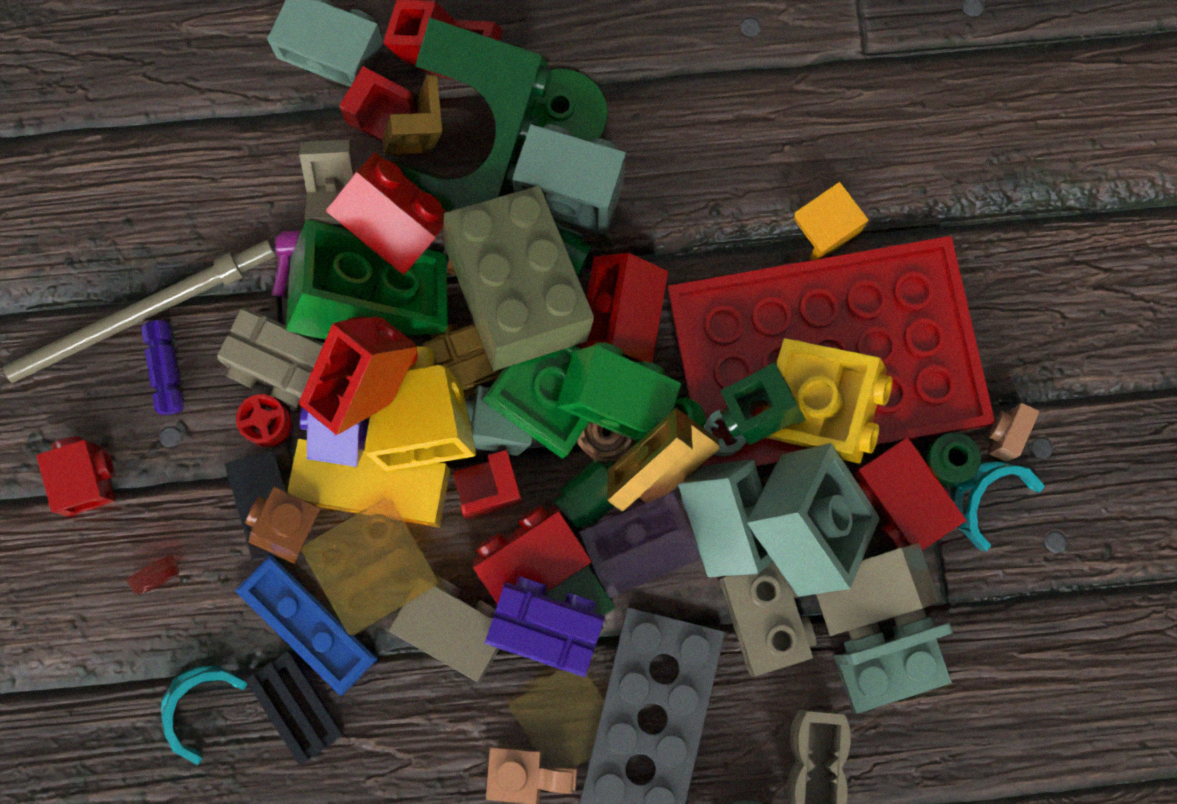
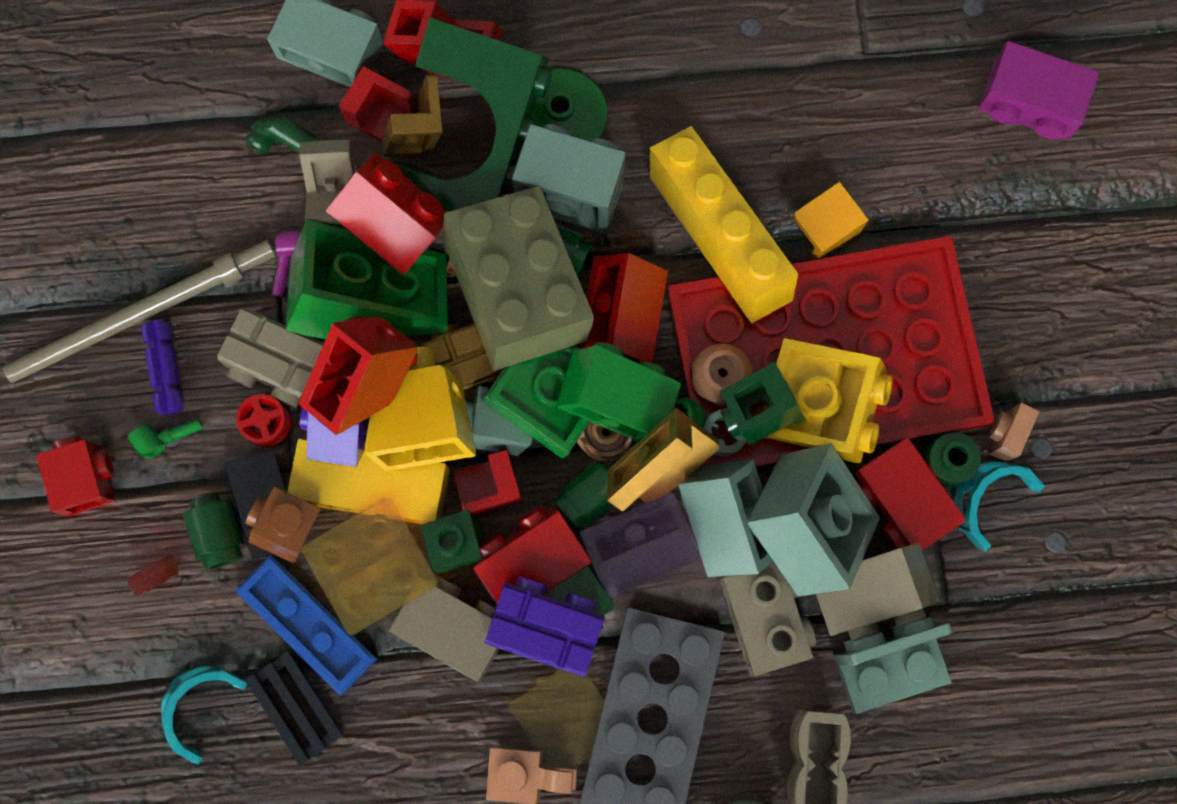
none -> green hand [128,418,203,459]
none -> dark green brick [182,493,245,570]
none -> dark green arm [246,117,319,154]
none -> dark green bracket [421,509,487,573]
none -> yellow brick [650,126,798,324]
none -> nougat plate [692,343,753,406]
none -> magenta brick [978,41,1100,140]

